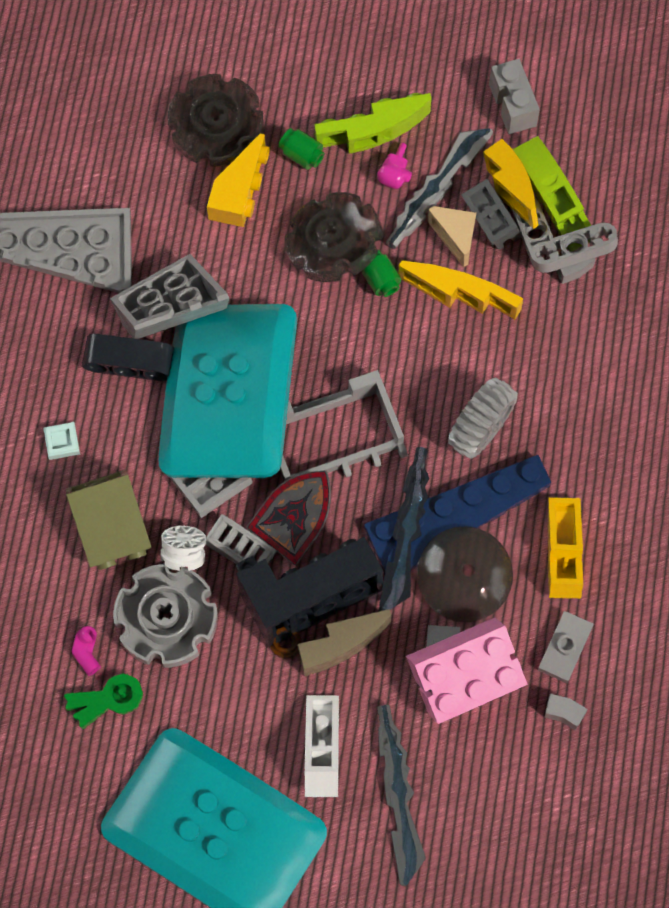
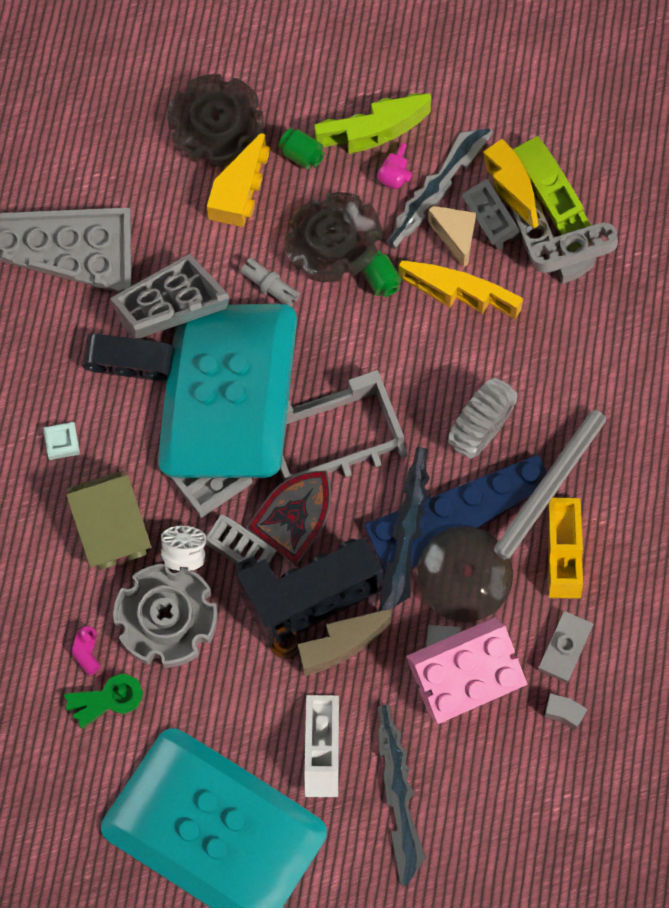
light grey brick [489,59,540,134] -> none
none -> light grey pin [240,258,300,307]
none -> light grey axle [494,410,606,560]

